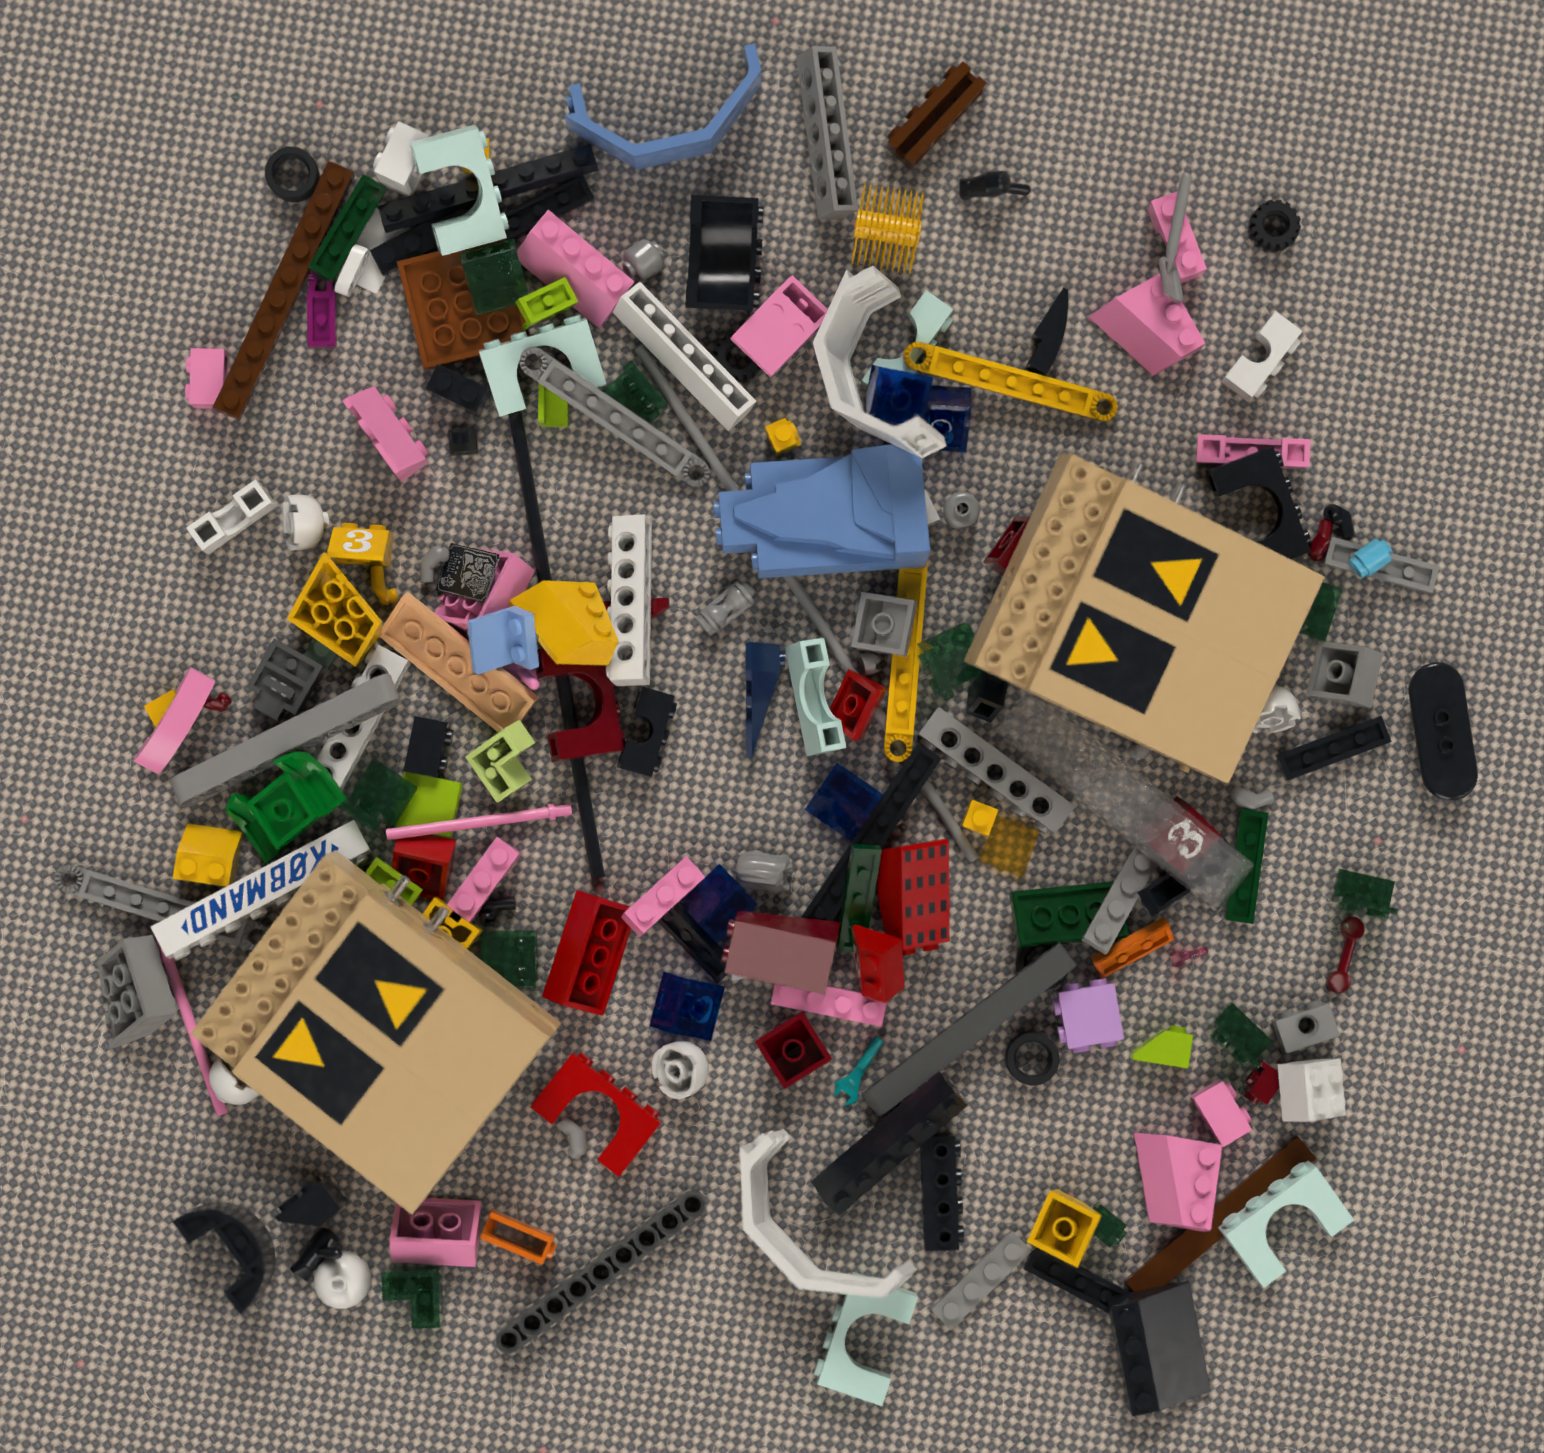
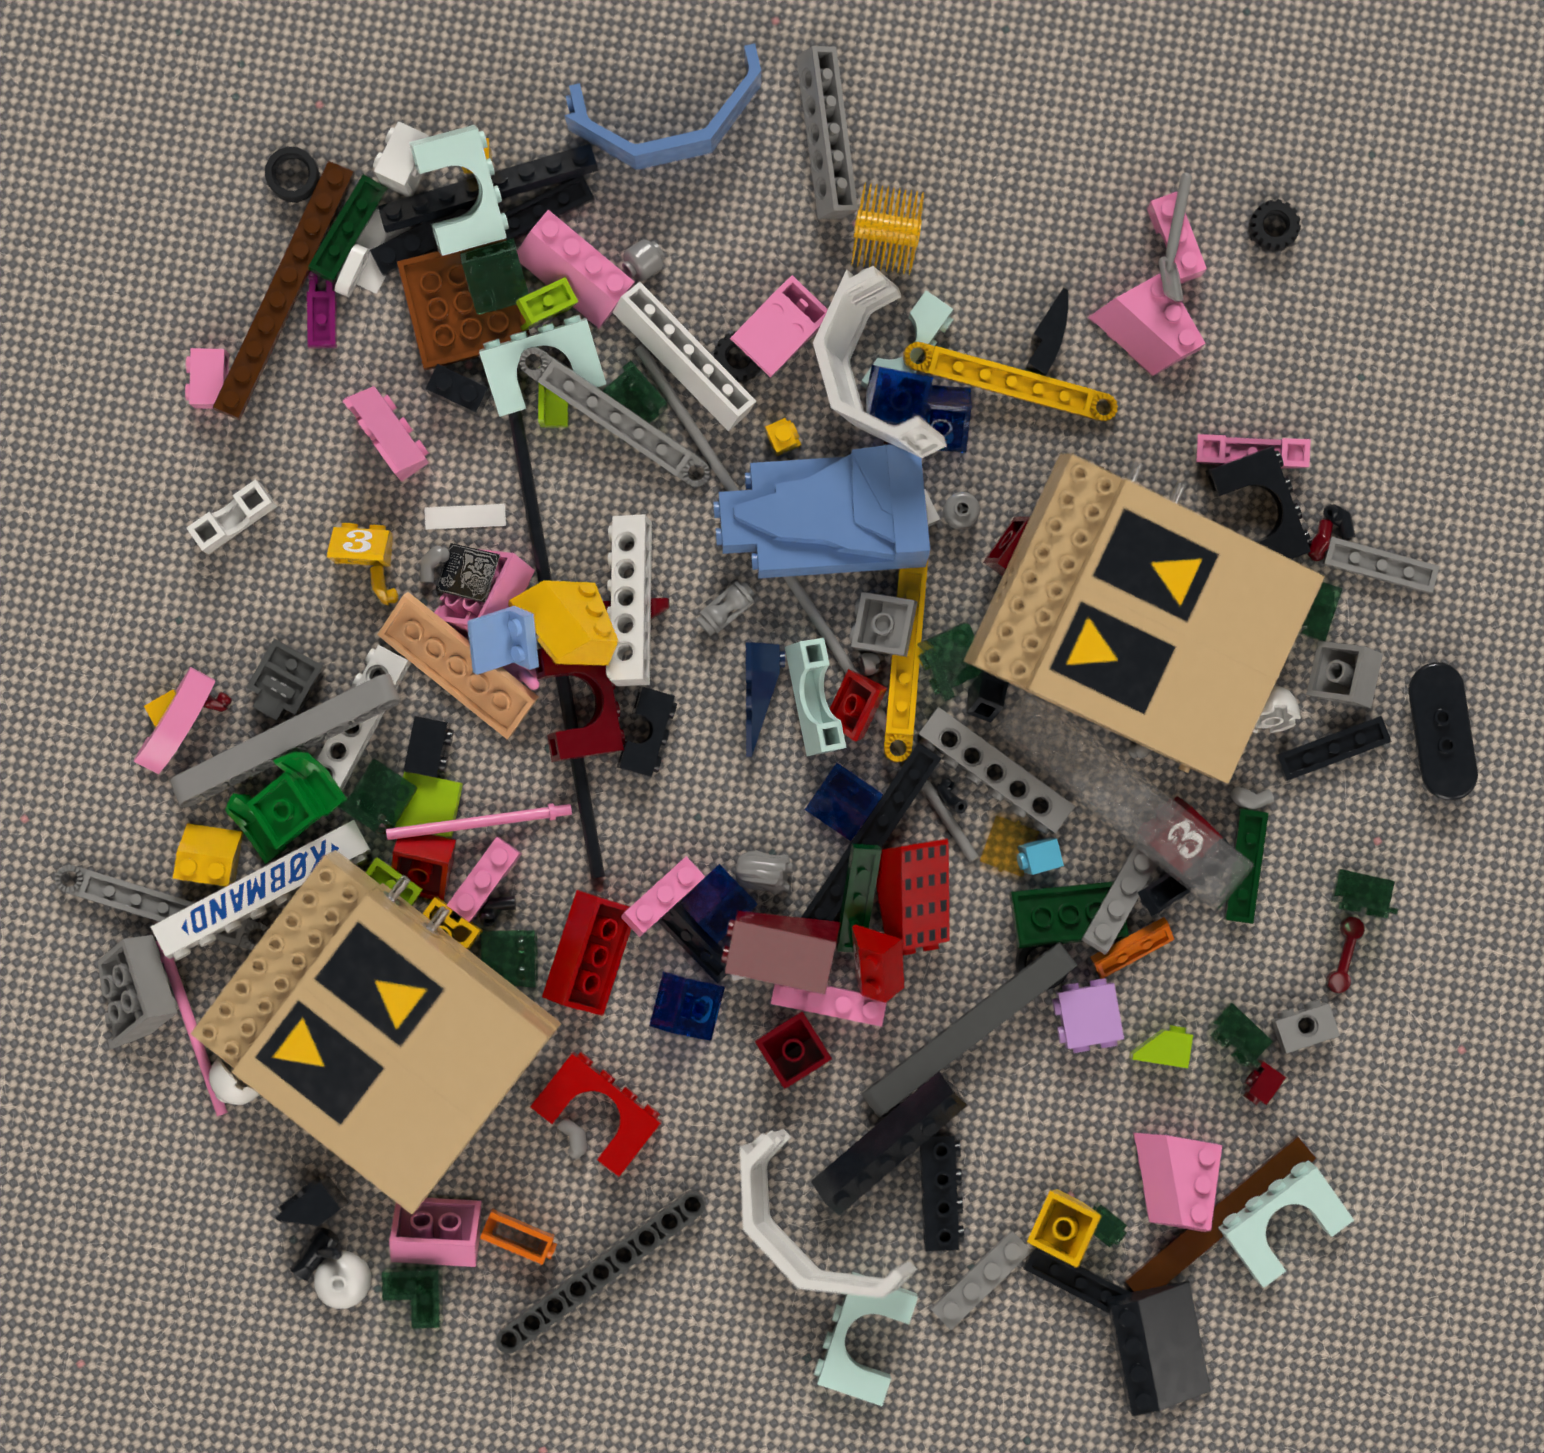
black cylinder [172,1202,275,1314] -> none
white cylinder [282,495,329,551] -> none
yellow wedge [286,552,382,666] -> none
sand green plate [304,638,338,668] -> none
pearl dark grey piece [448,427,478,456] -> none
yellowish green brick [466,720,535,803] -> none
white cylinder [652,1041,709,1099] -> none
black cylinder [685,195,764,311] -> none
teal piece [834,1035,885,1106] -> none
reddish brown brick [886,61,987,171] -> none
black piece [959,171,1031,200] -> none
yellow brick [960,800,998,836] -> none
black tyre [1005,1031,1060,1086] -> none
clear pink hand [1169,946,1208,967] -> none
bright pink brick [1190,1079,1252,1147] -> none
white arch [1221,311,1302,402] -> none
white brick [1278,1059,1346,1122] -> none
medium azure brick [1349,538,1393,578] -> none
none -> white sticker [424,504,506,530]
none -> black arm [937,777,967,814]
none -> medium azure brick [1017,837,1064,875]

